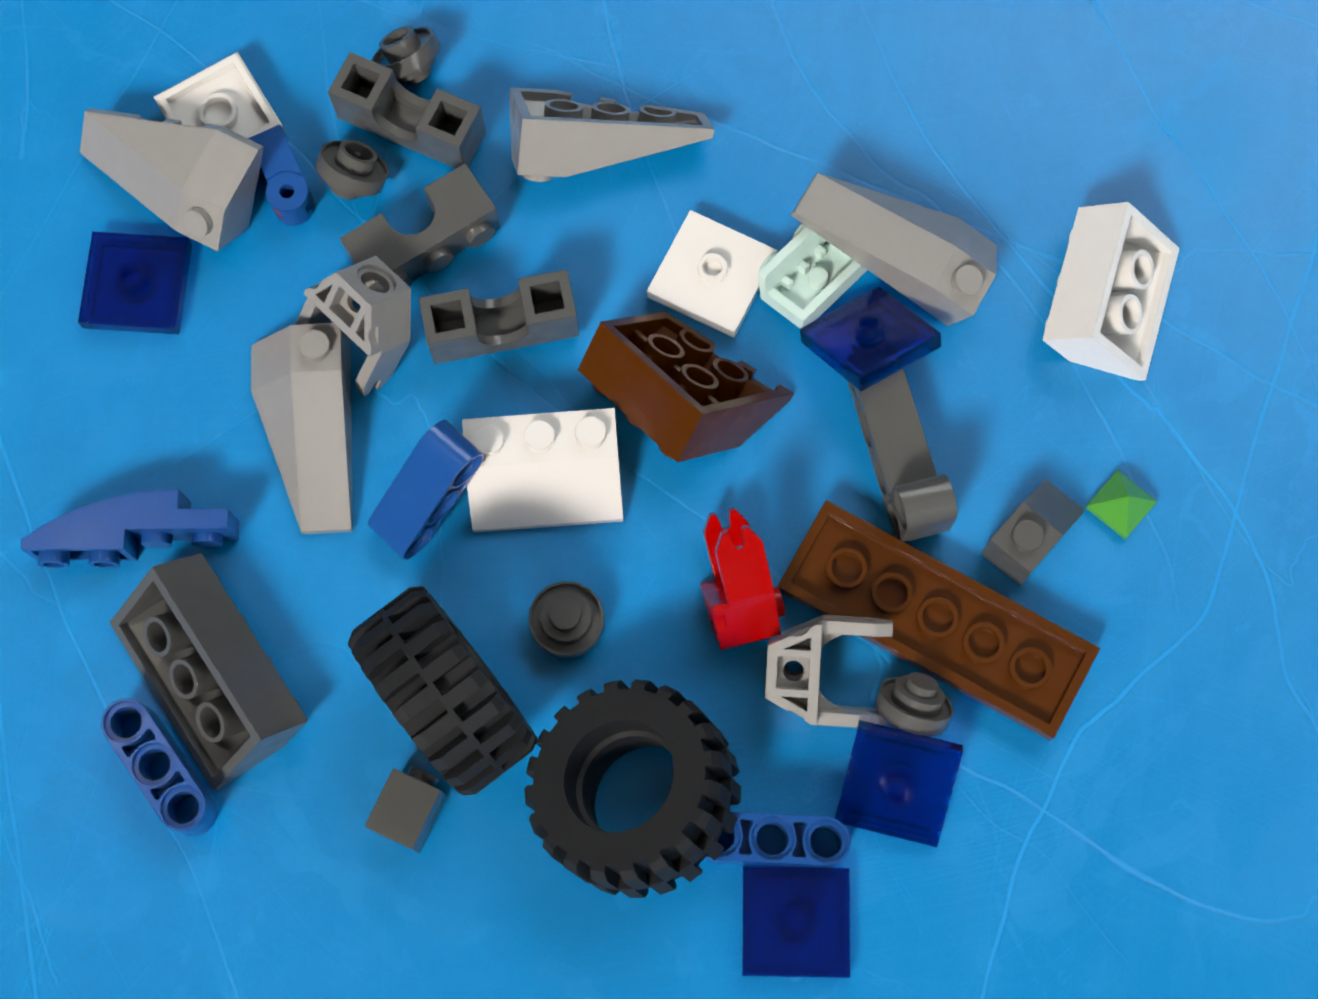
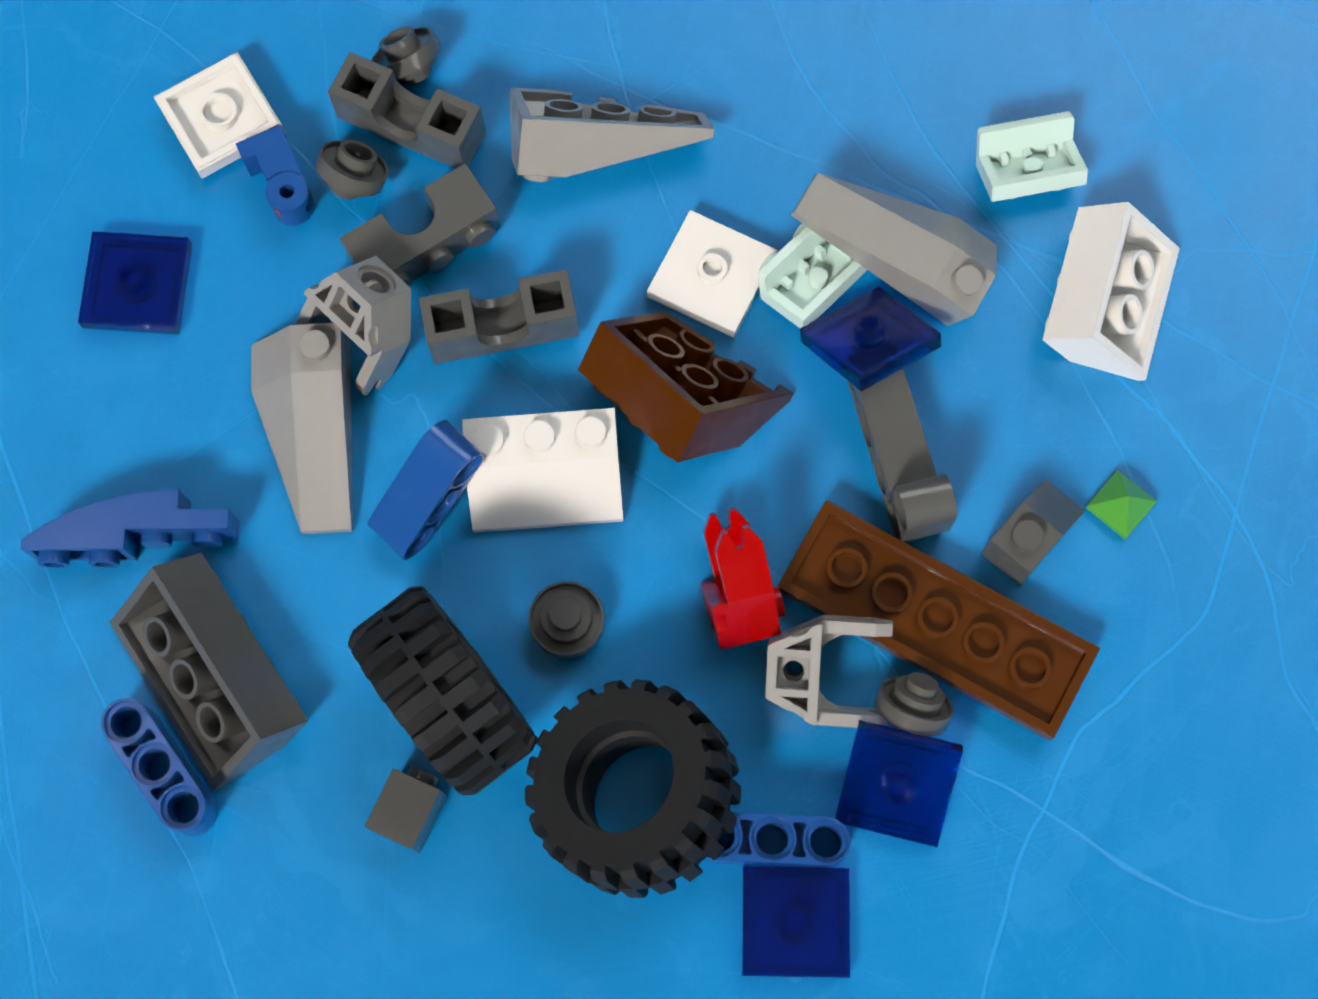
light grey wedge [80,108,264,251] -> none
none -> light aqua bracket [976,111,1088,202]

